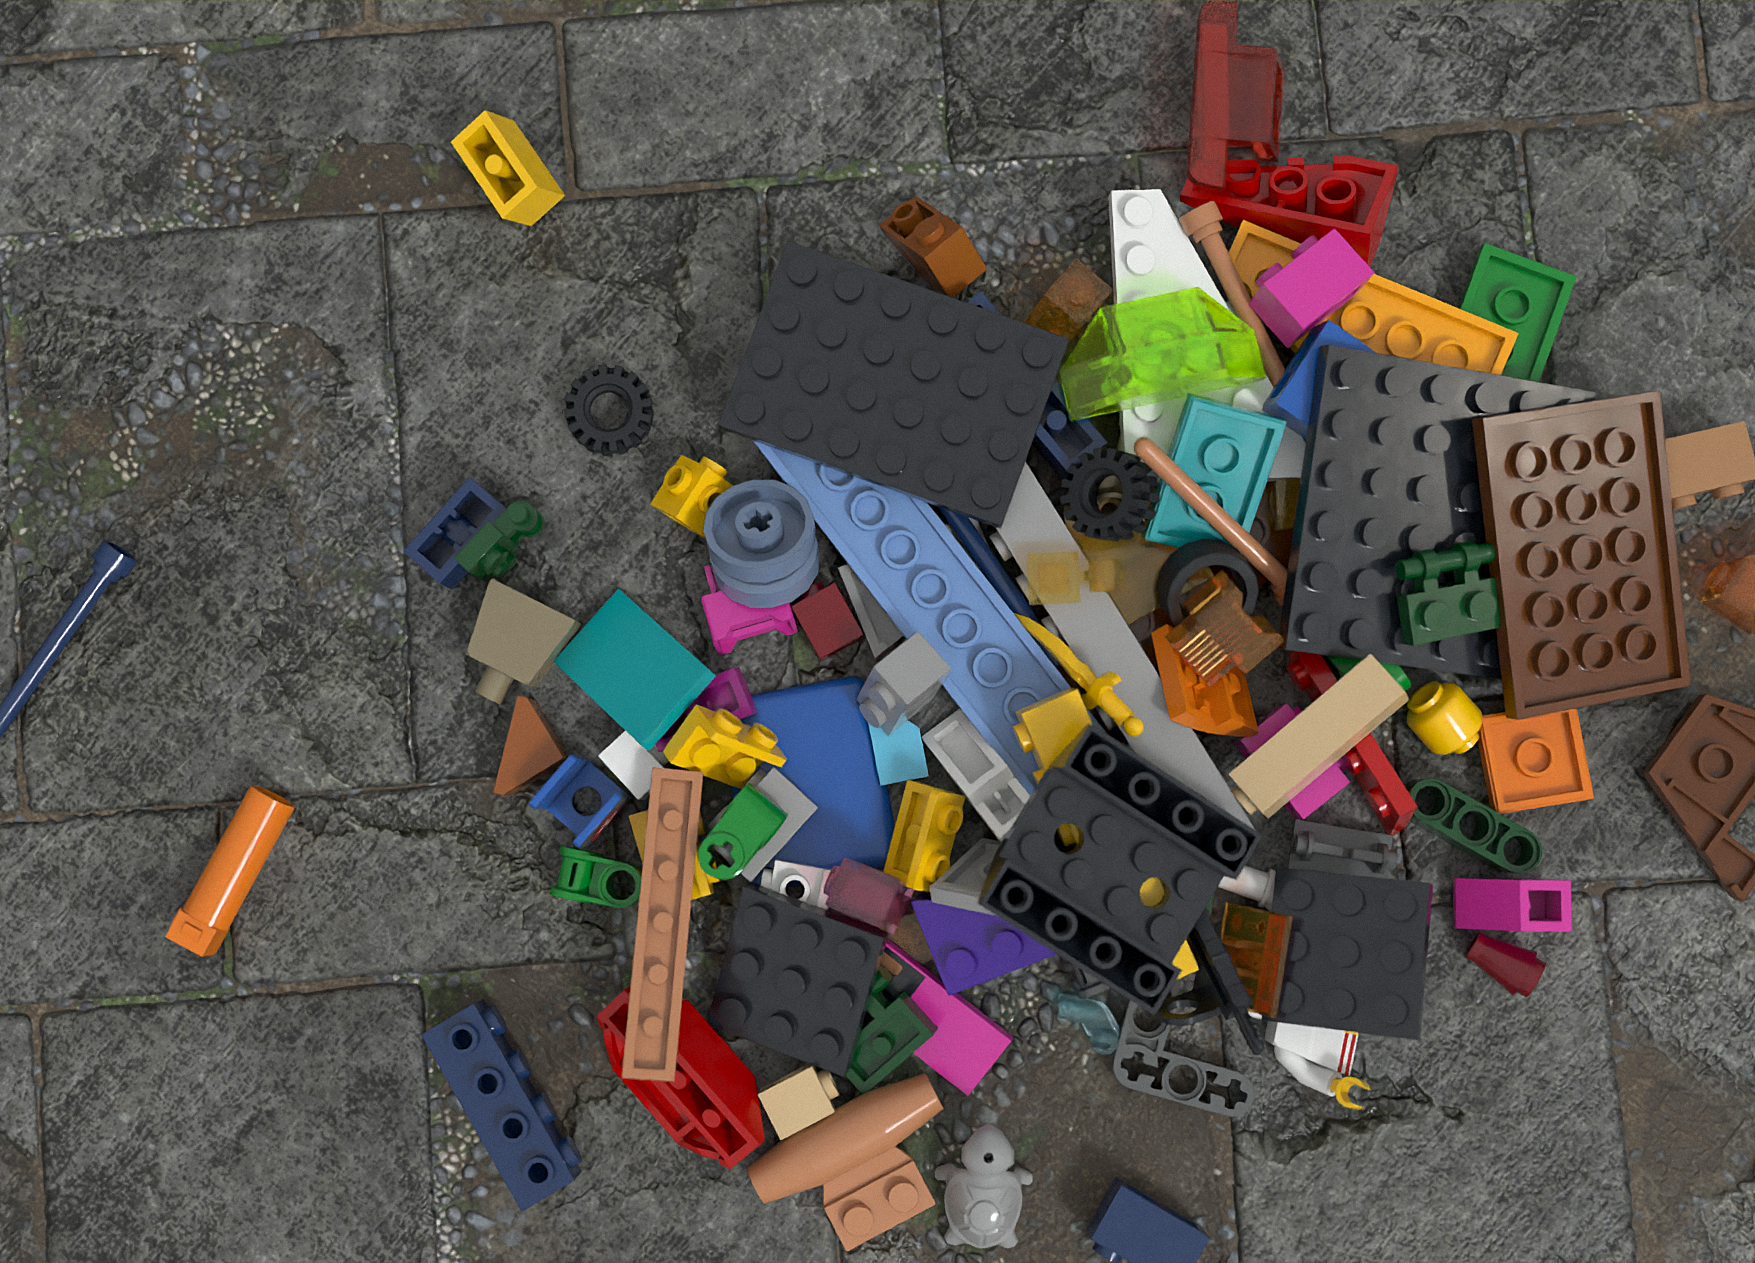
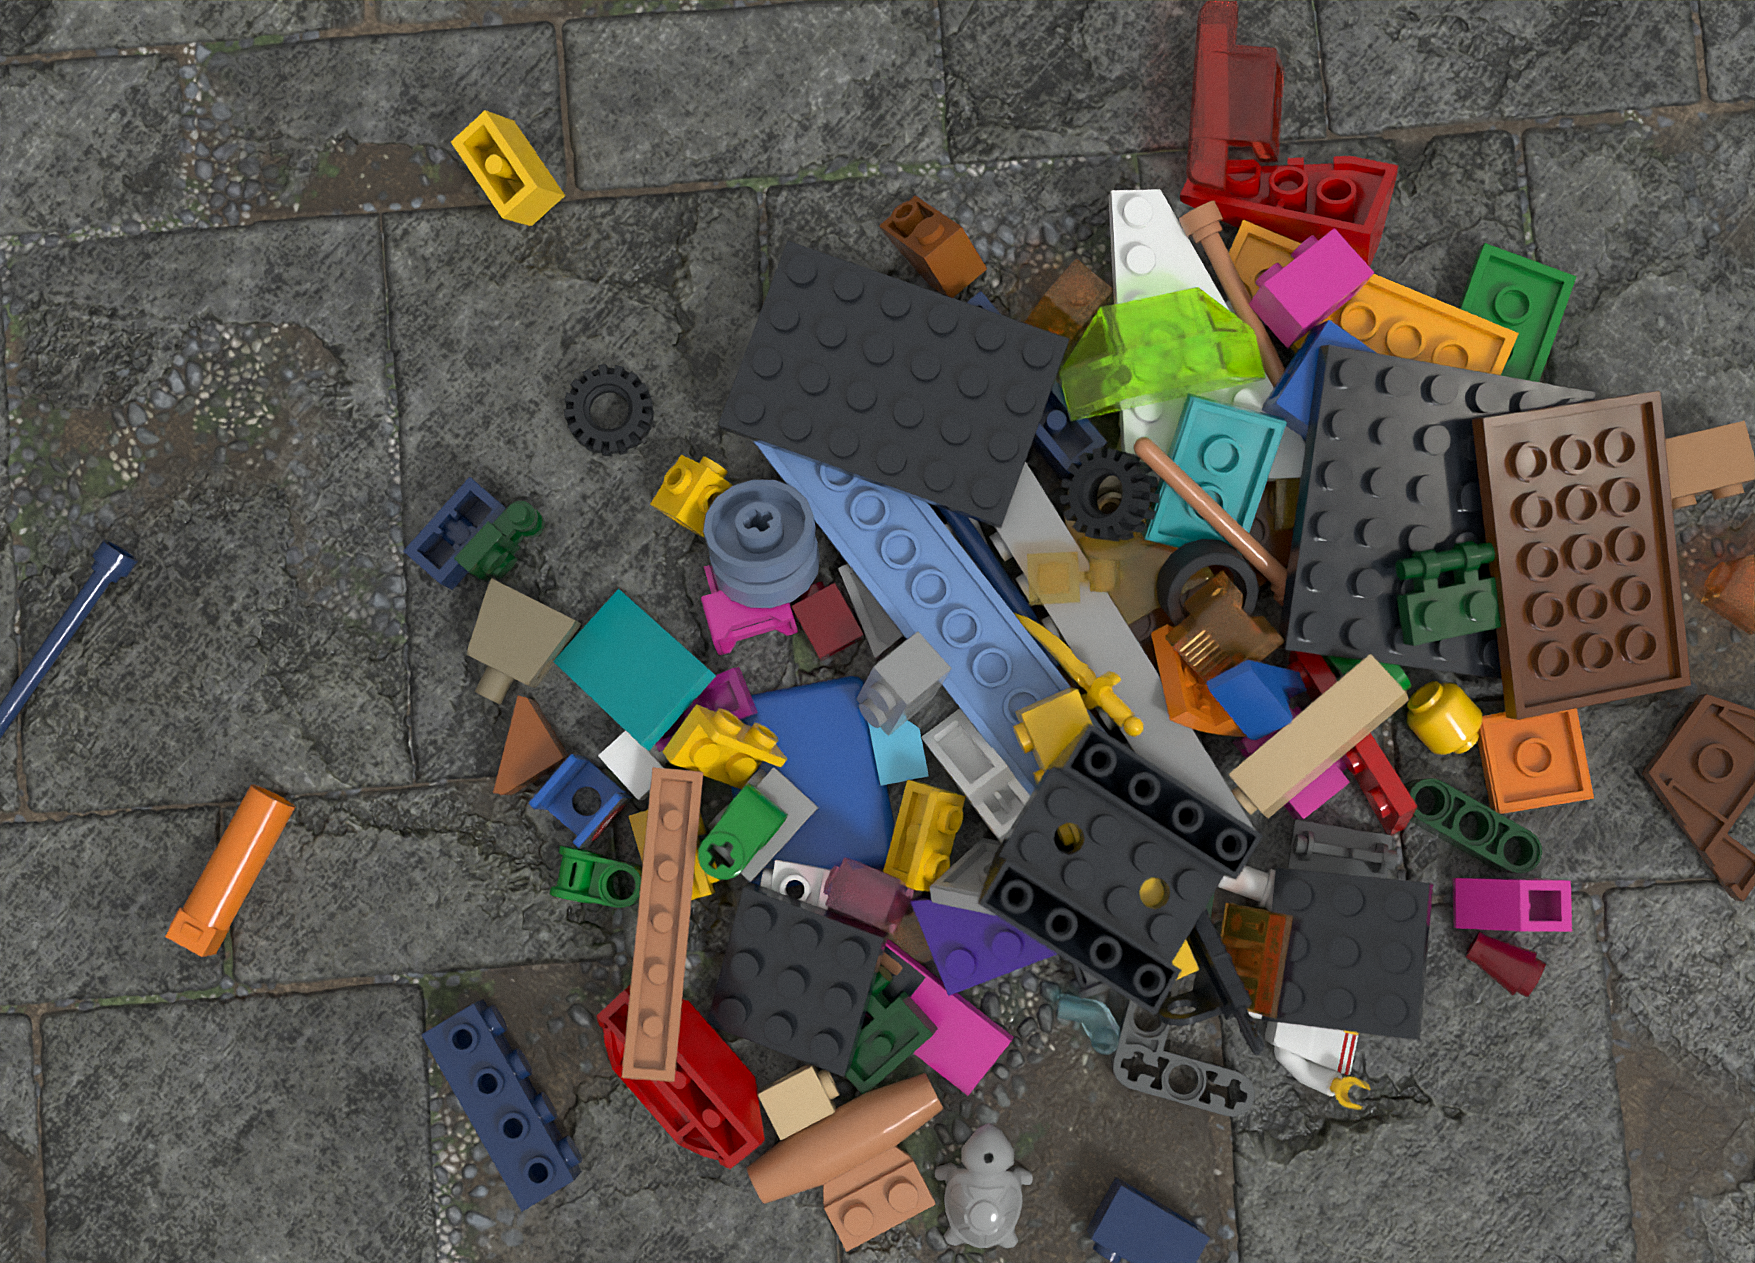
none -> blue slope [1206,660,1306,740]

